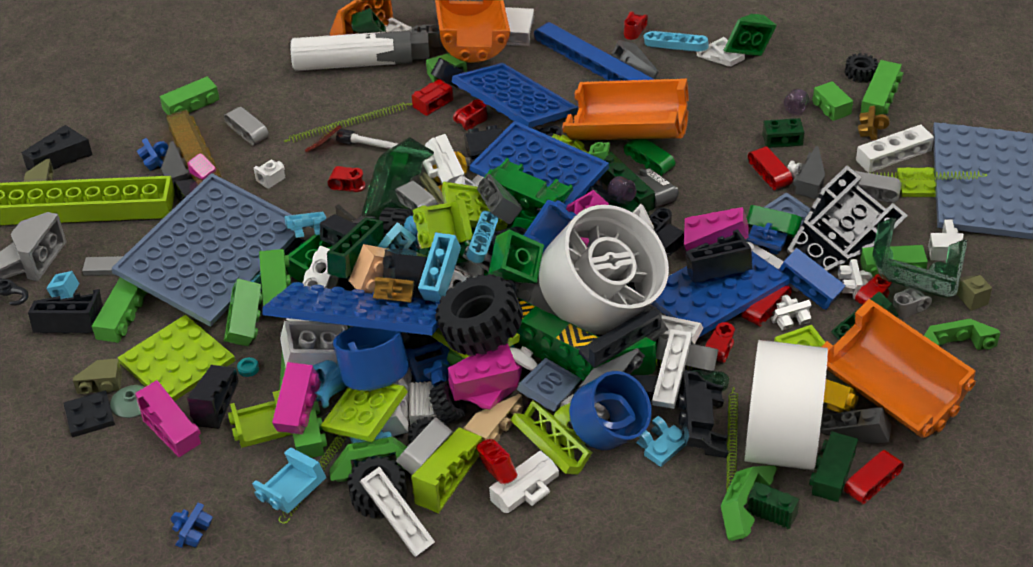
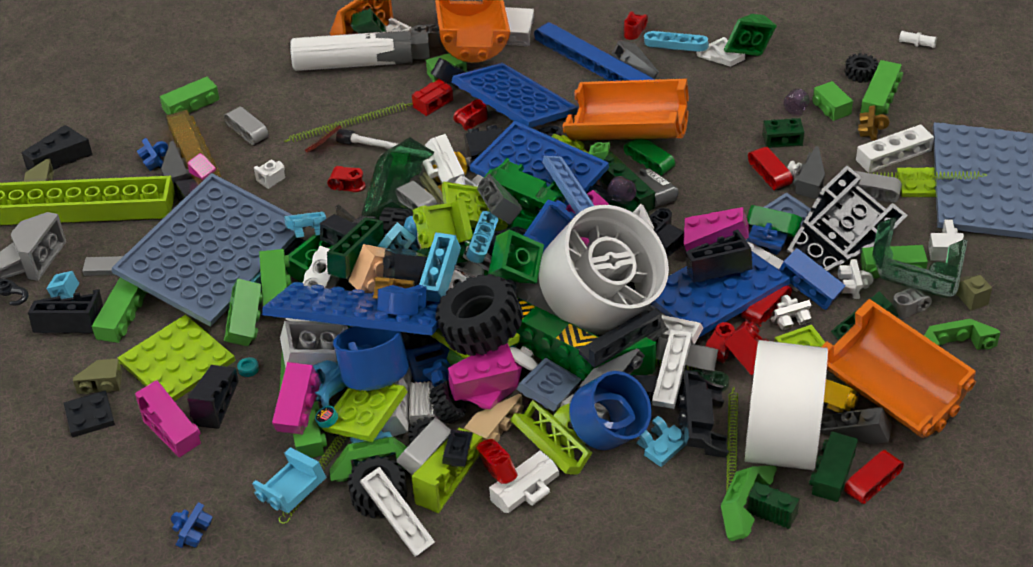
sand green dish [110,385,144,418] -> none
lime panel [228,390,293,448] -> none
red piece [855,273,892,305] -> none
none -> tile [315,406,338,428]
none -> blue brick [377,285,427,315]
none -> black plate [442,429,473,467]
none -> medium blue tile [542,156,594,215]
none -> red slope [724,320,769,375]
none -> white pin [899,31,937,48]

